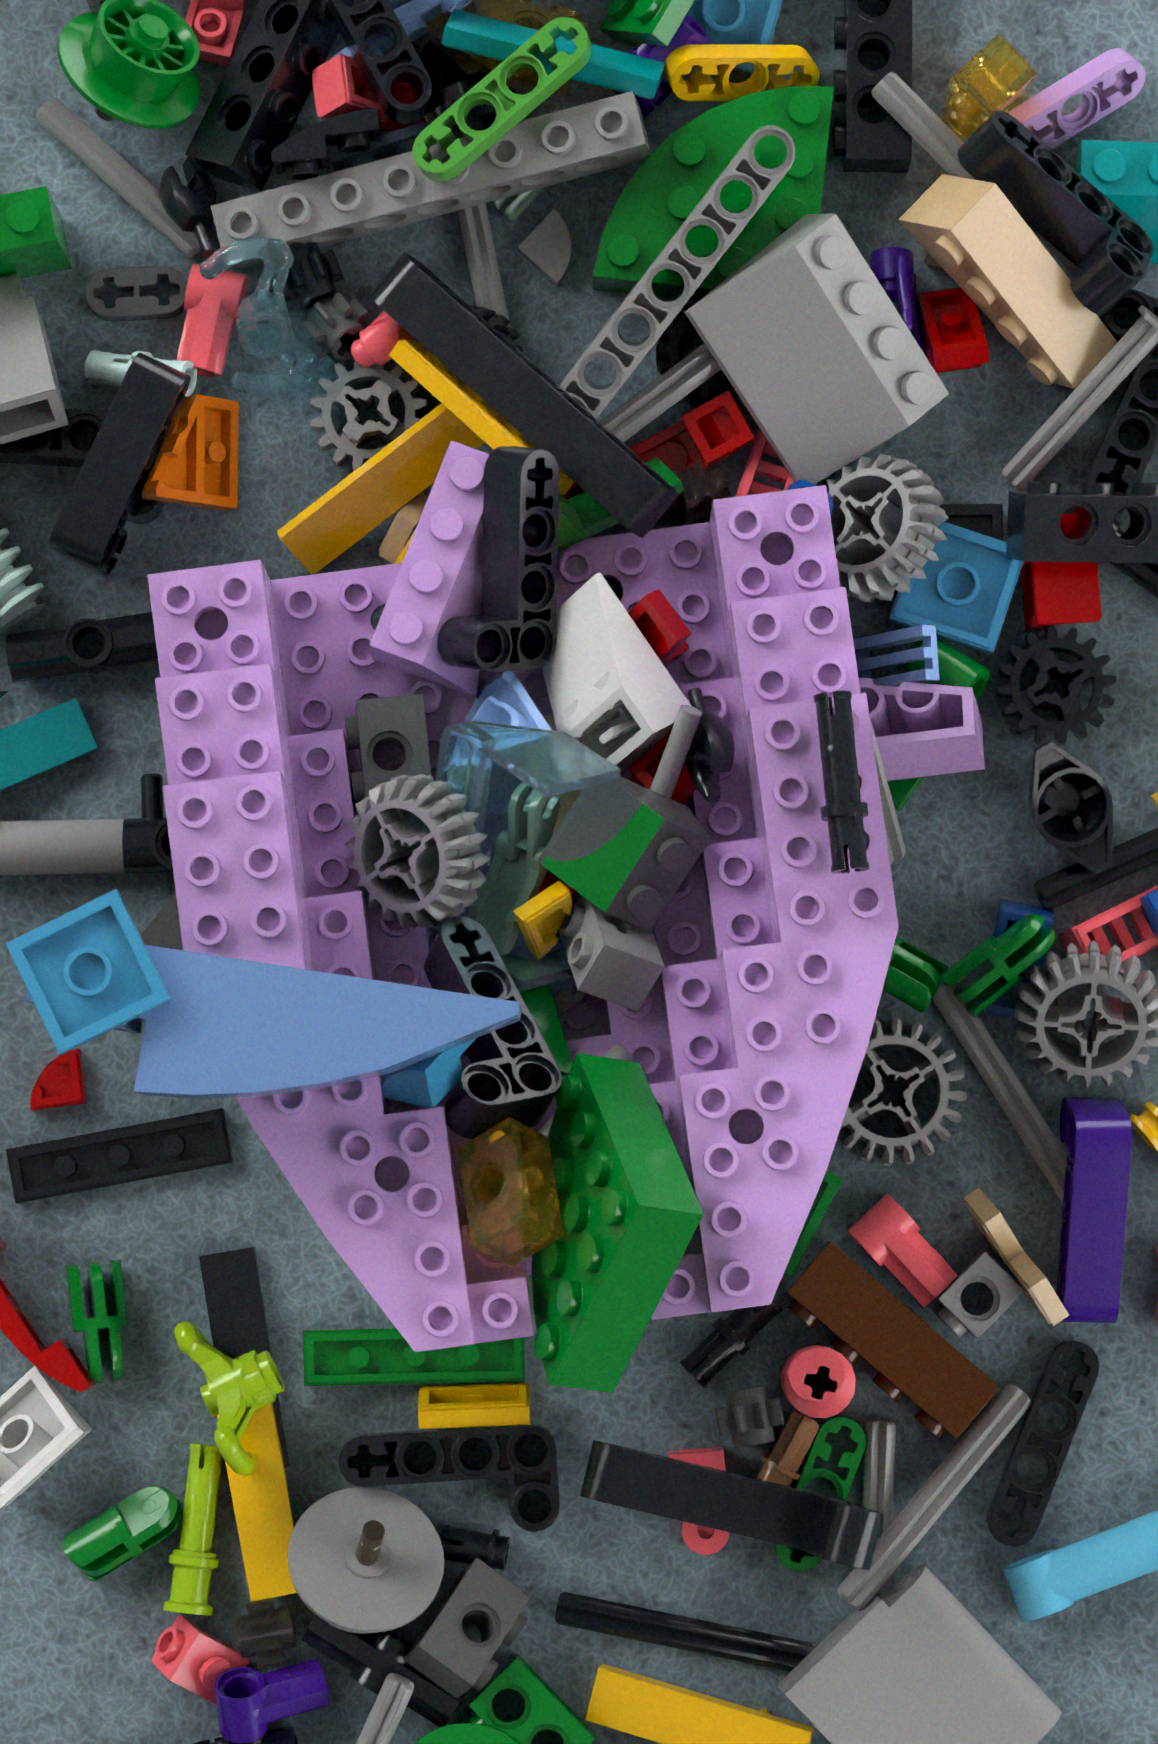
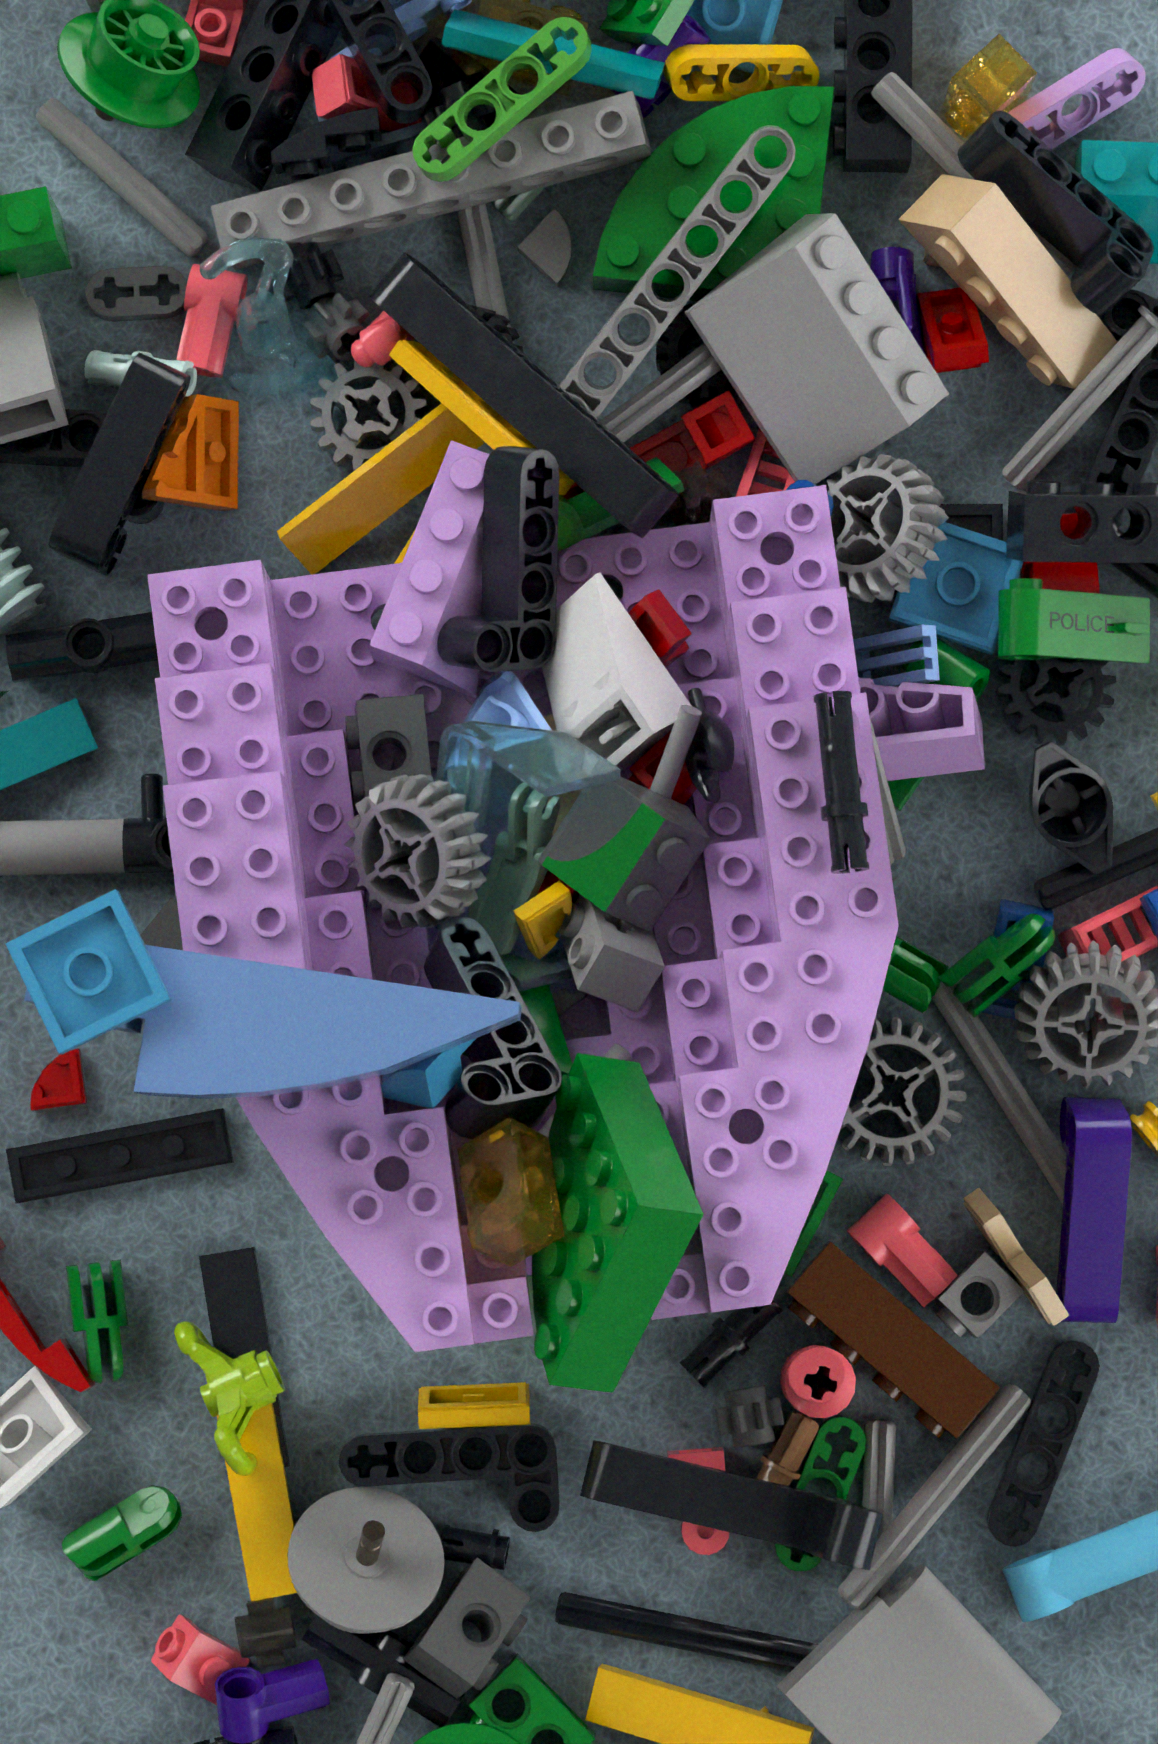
black hand [160,157,216,258] -> none
lime pin [163,1444,223,1616] -> none
green tile [303,1328,525,1386] -> none
tan tile [379,493,428,564] -> none
none -> green door [998,578,1150,664]

